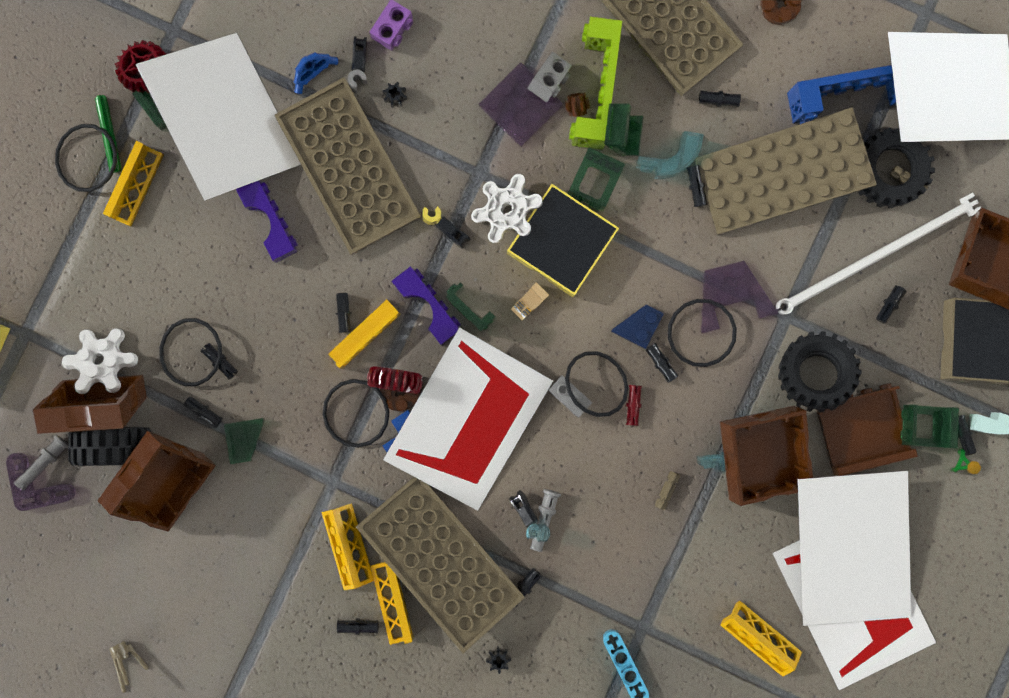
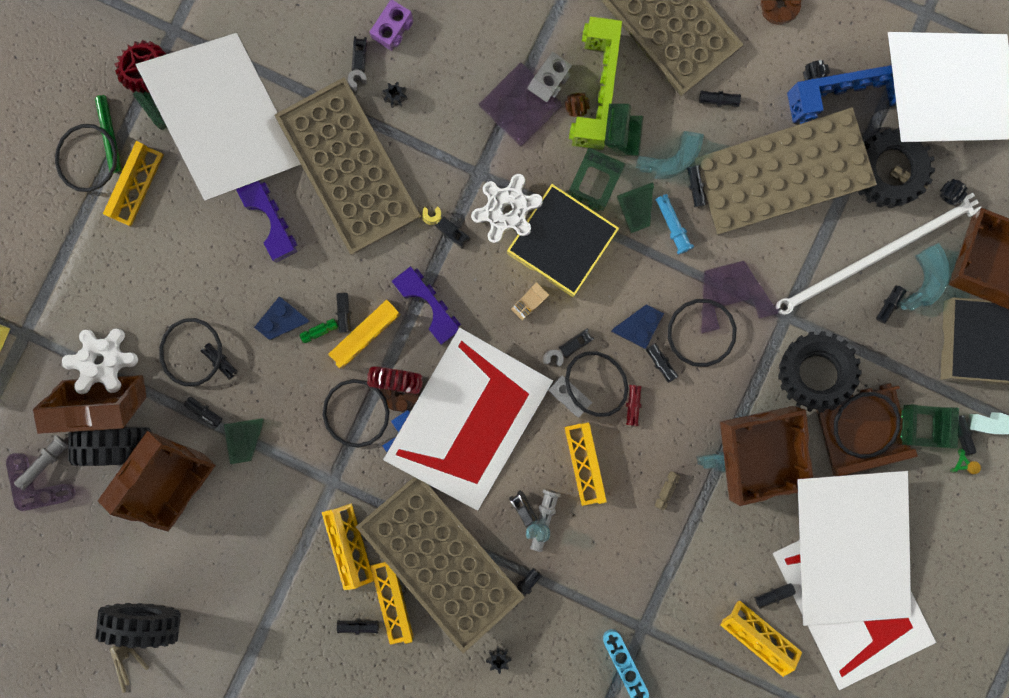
blue piece [294,52,338,94] -> none
clear green window [446,282,496,333] -> none
none -> black tyre [95,603,181,649]
none -> dark blue wing [254,296,310,340]
none -> green axle [300,318,338,343]
none -> black piece [543,328,595,367]
none -> yellow fence [564,422,607,506]
none -> clear green wing [616,182,654,234]
none -> dark azure pin [655,194,694,255]
none -> black axle [754,583,796,609]
none -> black gear [803,60,830,80]
none -> black piece [834,392,901,458]
none -> clear light blue arch [899,243,949,311]
none -> black gear [940,179,968,206]

